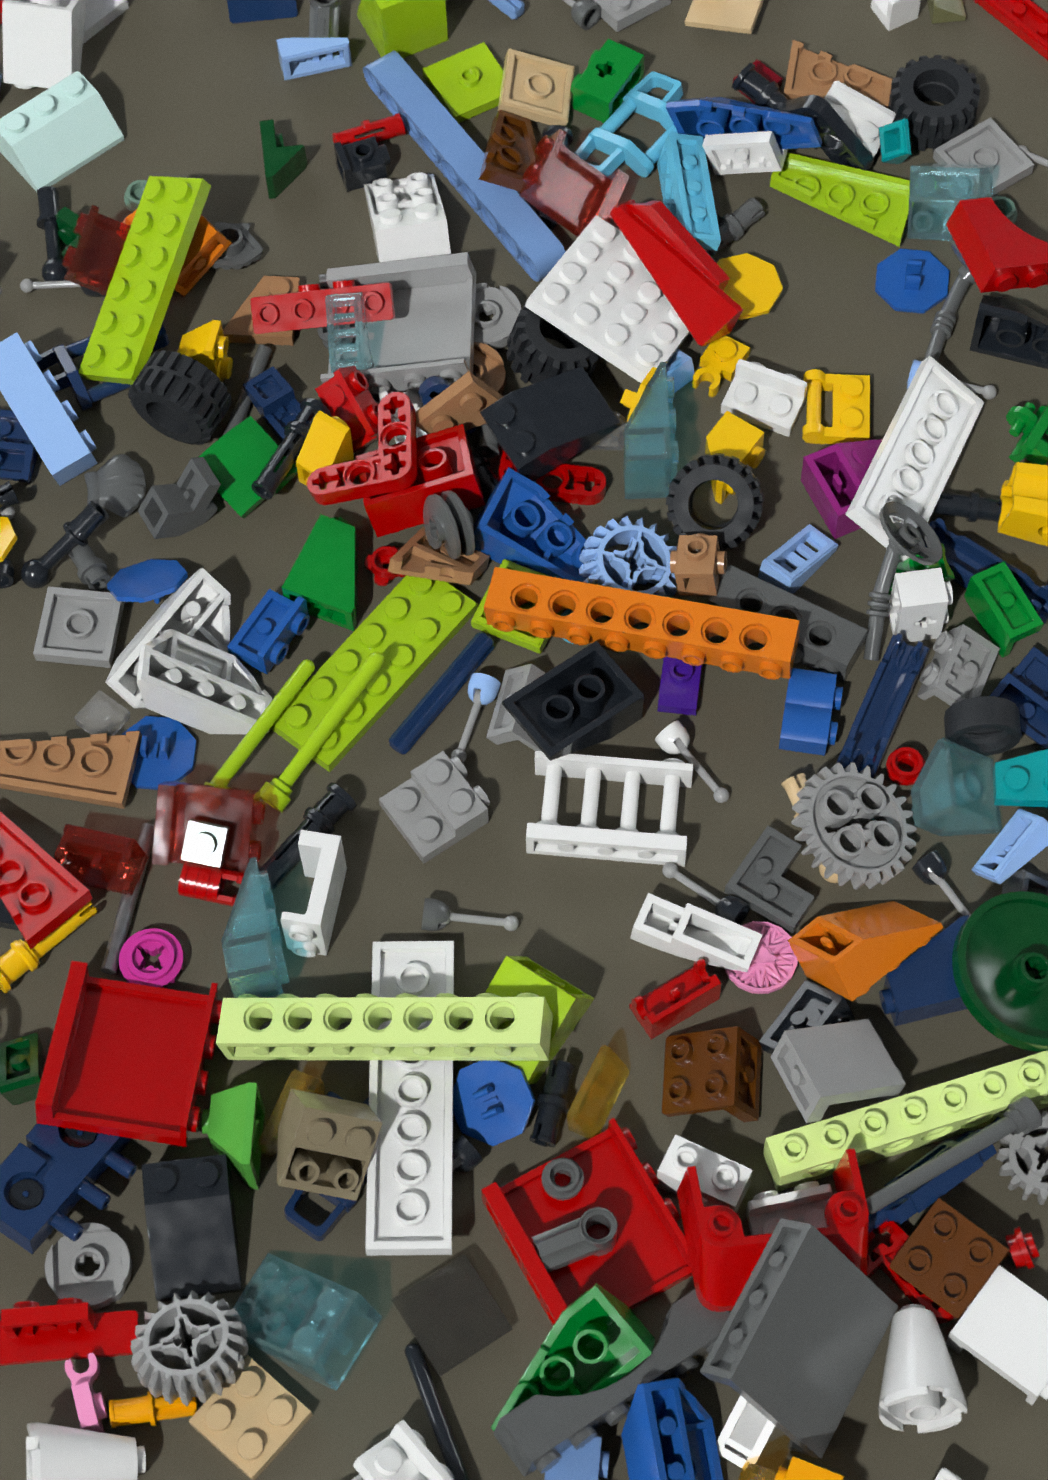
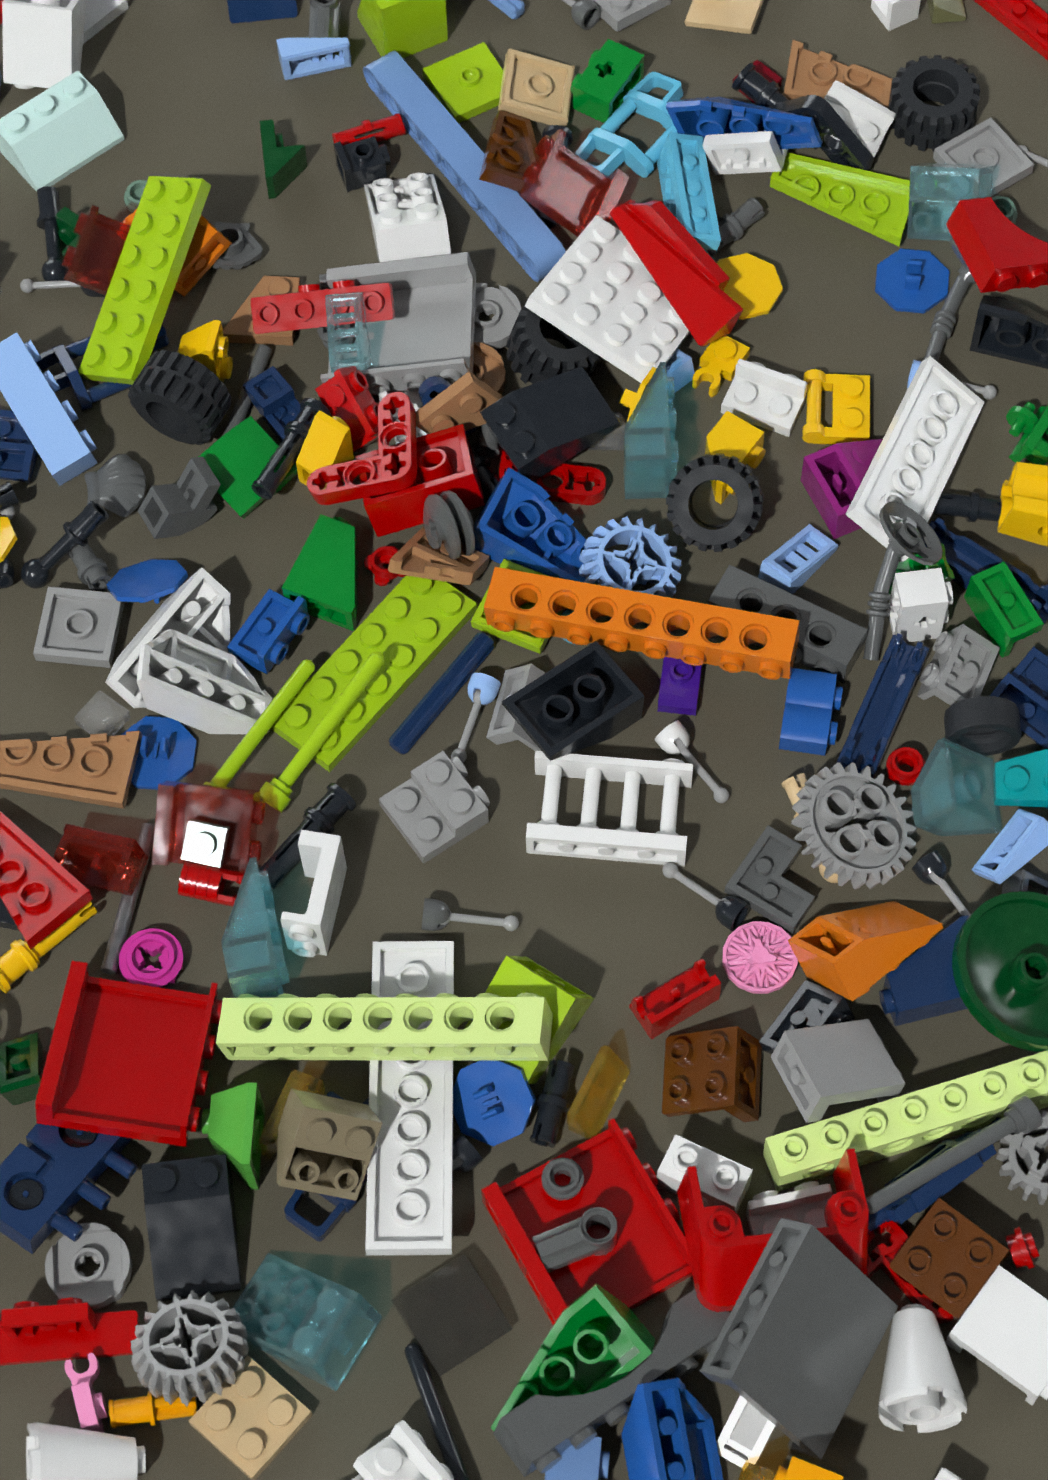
white slope [630,893,763,972] -> none
medium nougat brick [670,533,727,596] -> none
teal slope [879,119,911,164] -> none

